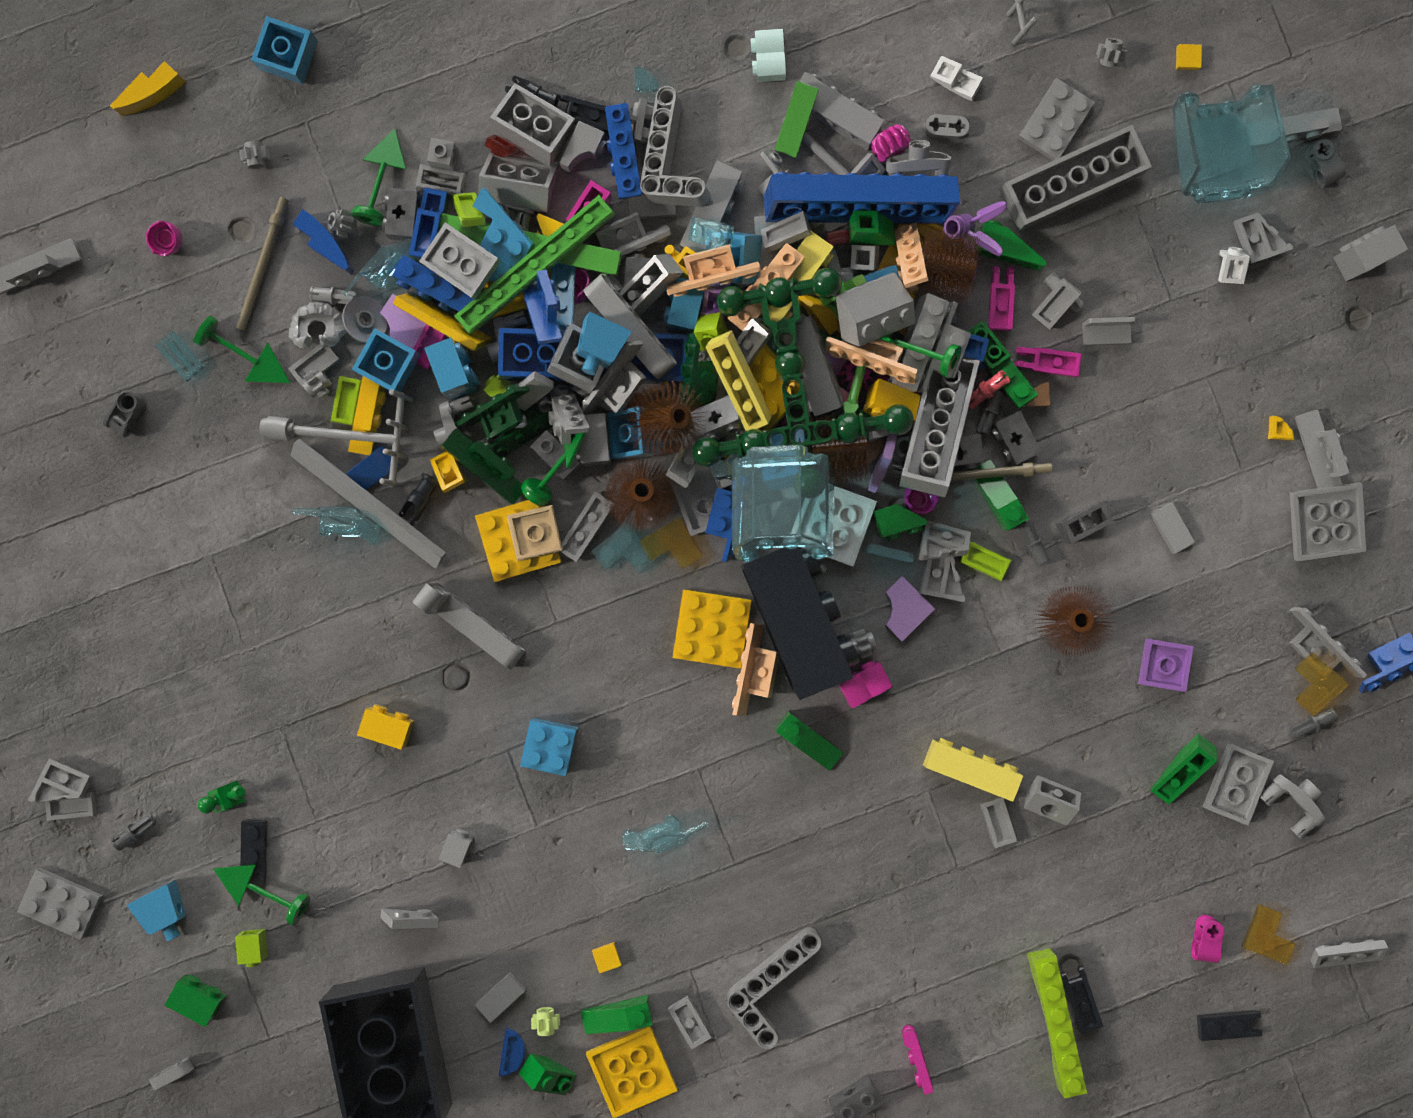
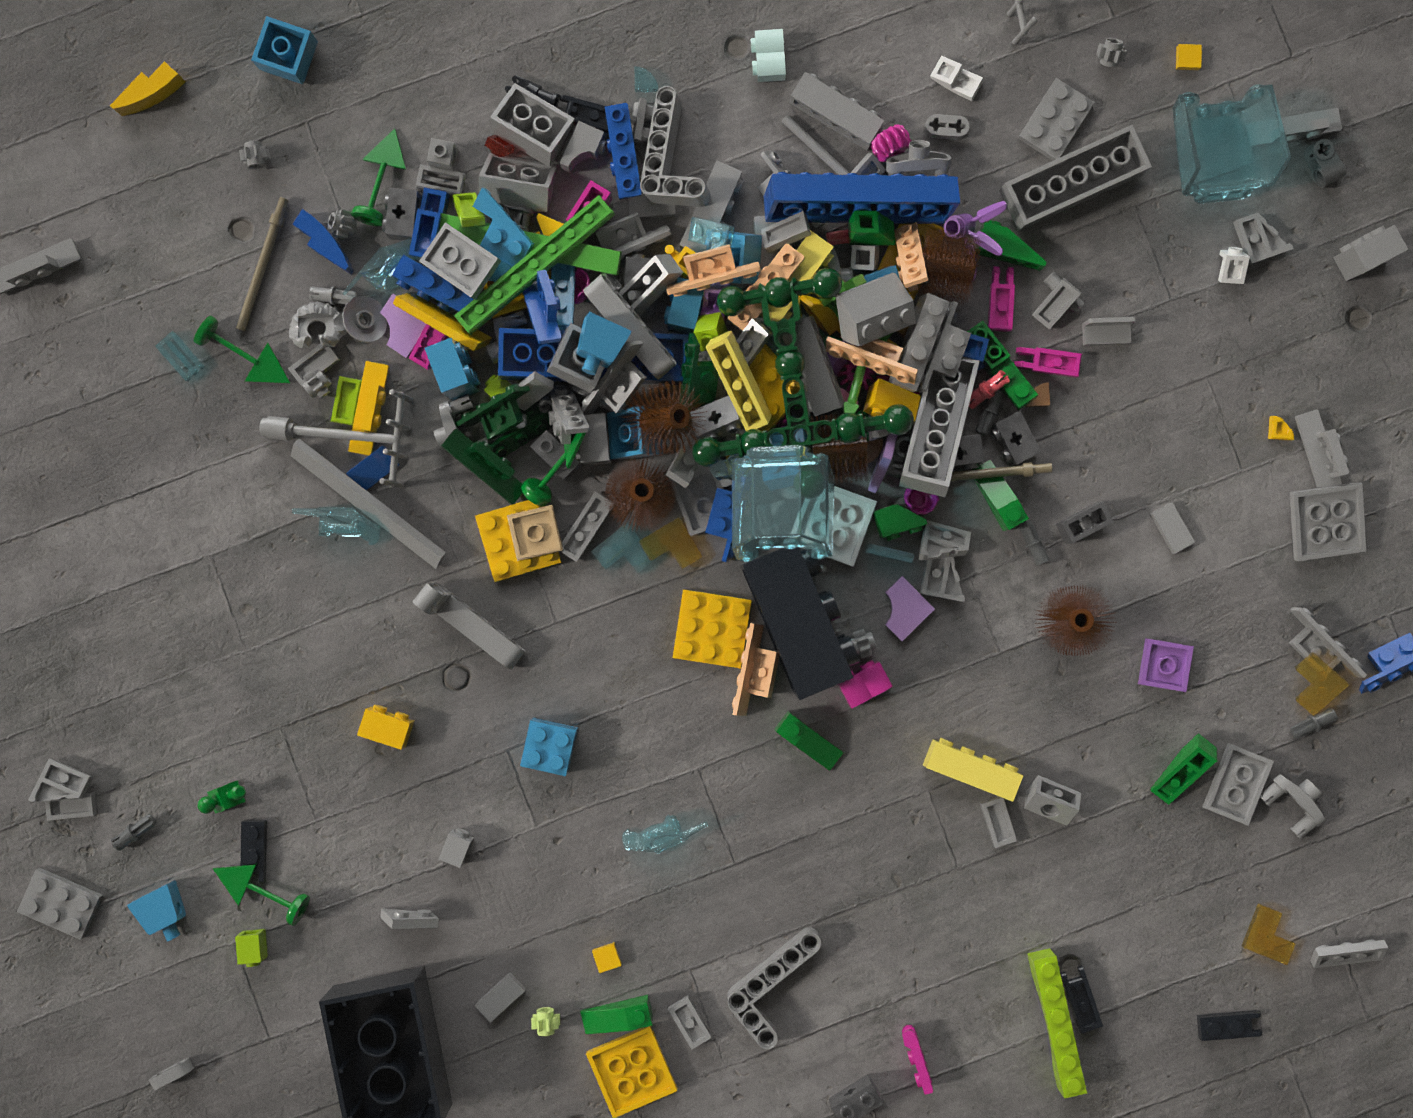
dark grey piece [103,392,146,438] -> none
dark pink hair [146,221,182,257] -> none
green brick [164,974,226,1027] -> none
dark azure brick [352,328,421,392] -> none
black piece [398,472,440,526] -> none
yellow slope [430,451,468,493] -> none
blue tile [499,1028,526,1076] -> none
green slope [519,1054,577,1095] -> none
bright green tile [774,81,820,158] -> none
green piece [879,337,961,378] -> none
lime tile [959,541,1012,581] -> none
dark pink piece [1191,915,1224,963] -> none

